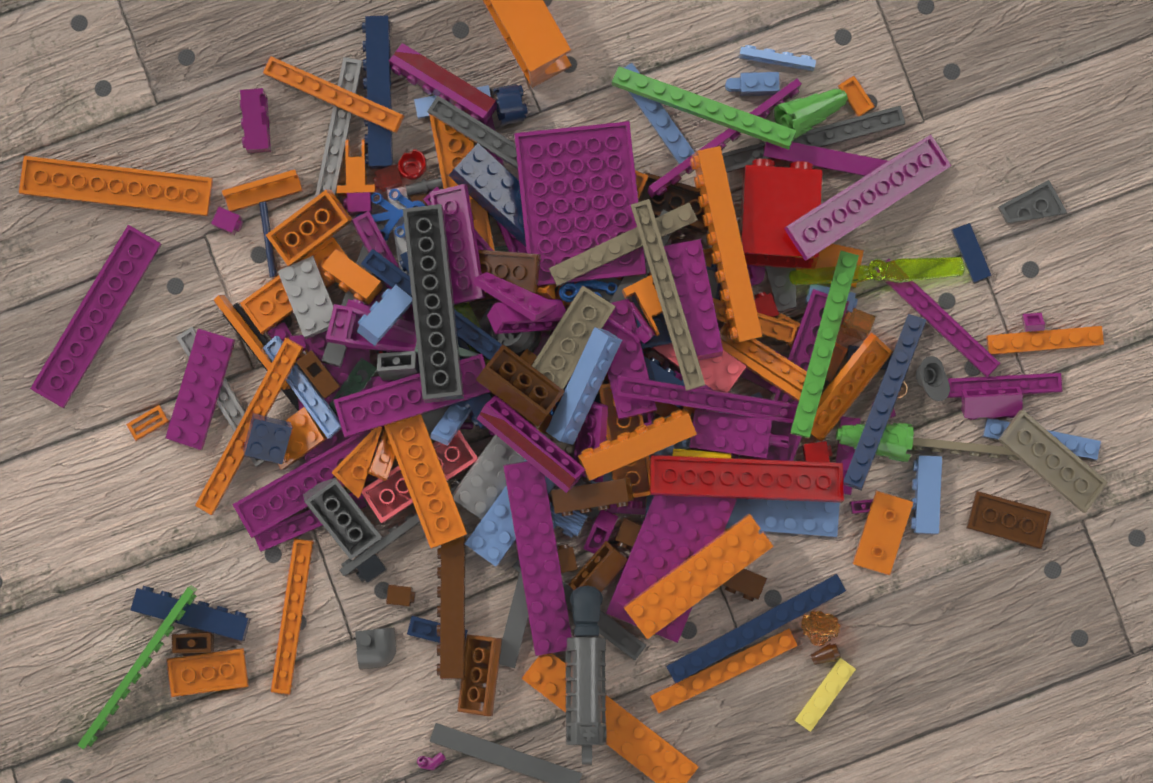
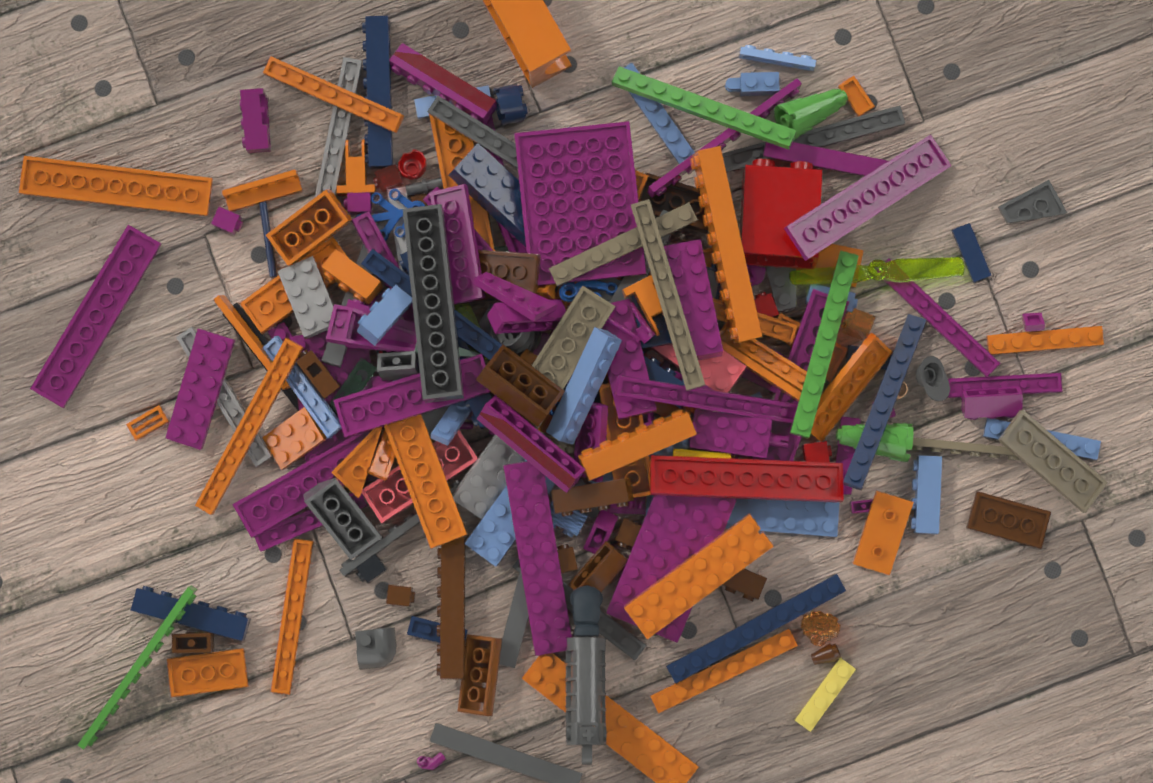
dark blue brick [243,413,292,464] -> none

